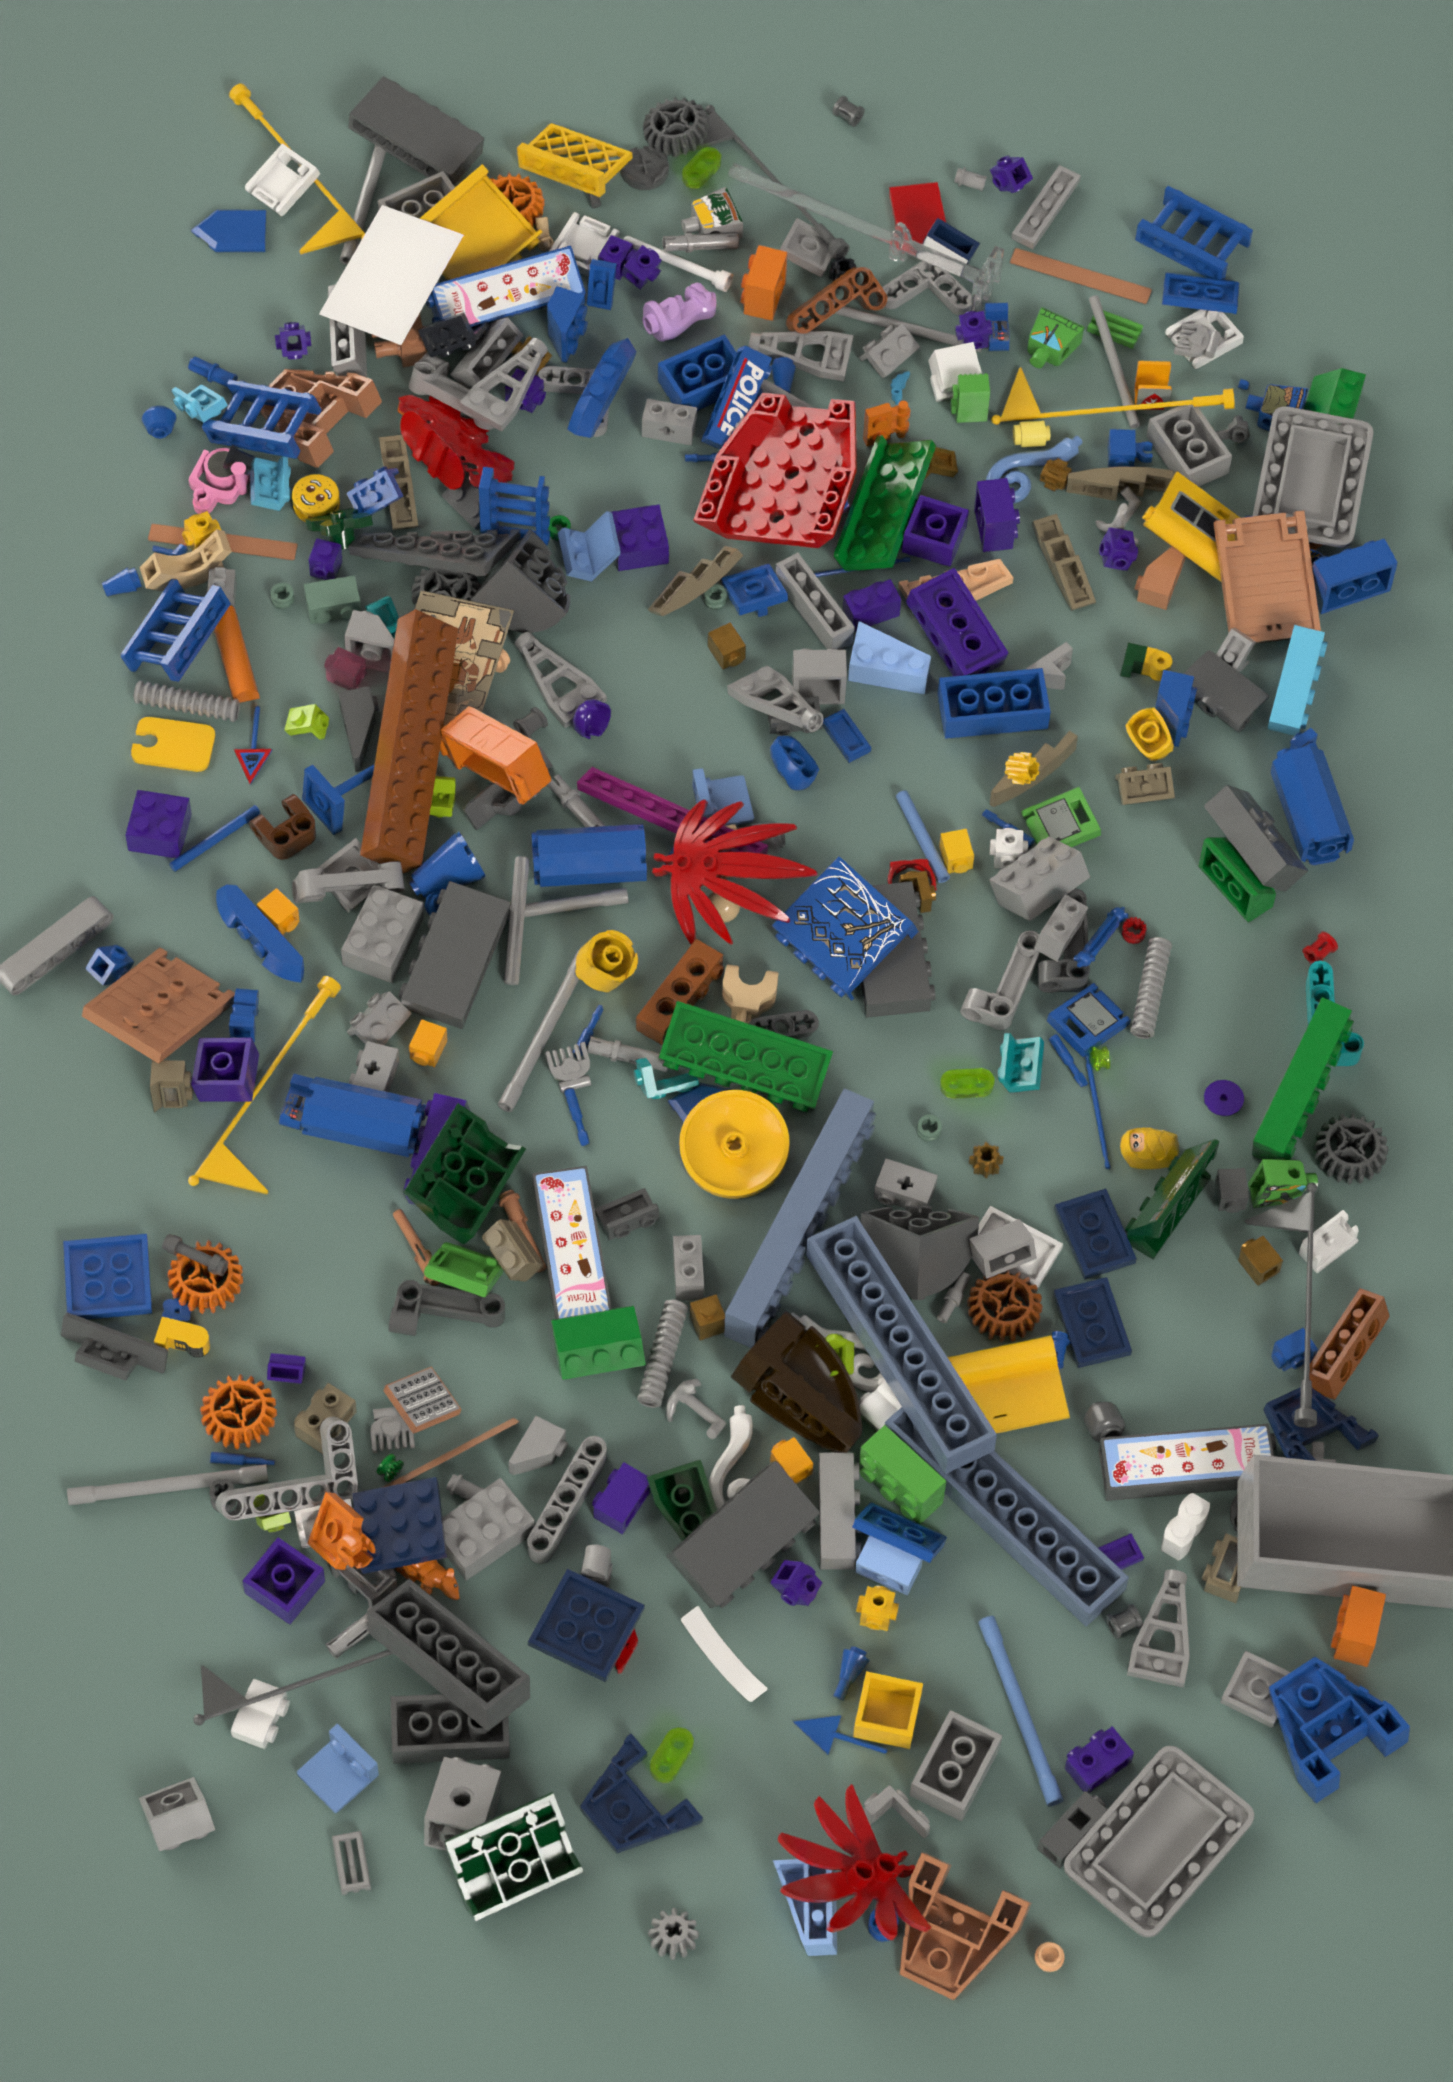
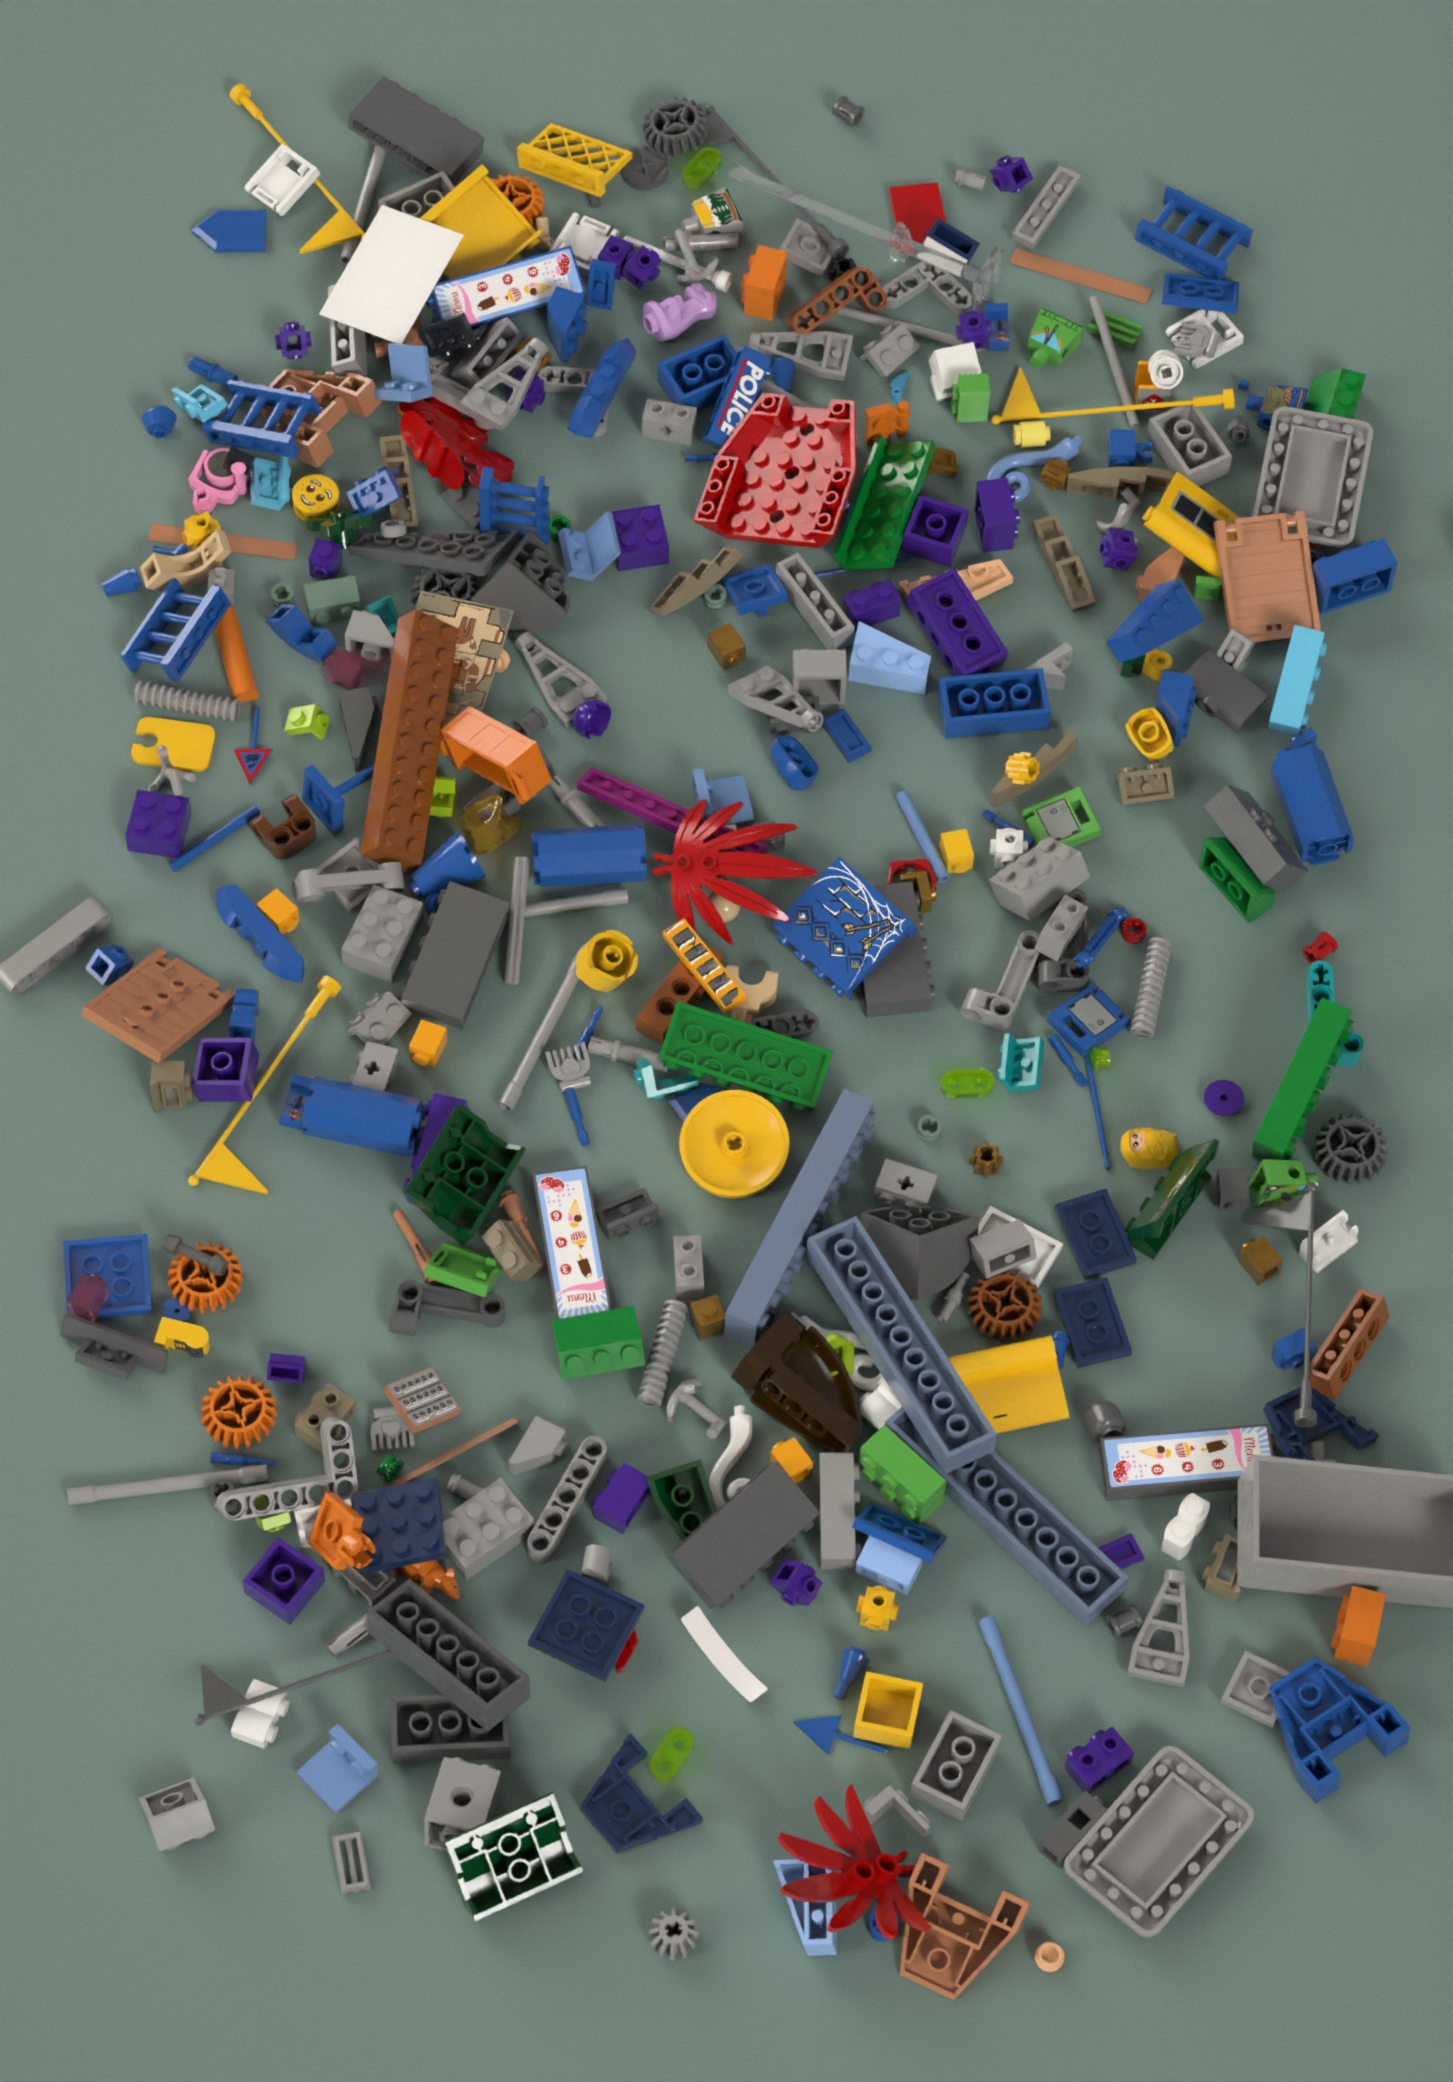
none -> clear pink brick [67,1273,109,1322]
none -> light grey piece [148,745,197,796]
none -> blue brick [266,604,339,662]
none -> medium blue bracket [374,343,433,402]
none -> light grey tile [380,519,407,538]
none -> clear yellow helmet [461,794,523,855]
none -> tile [662,919,747,1014]
none -> light grey piece [675,229,719,284]
none -> blue wedge [1106,578,1205,663]
none -> white wheel [1148,350,1183,389]
none -> bright green tile [1193,576,1222,600]

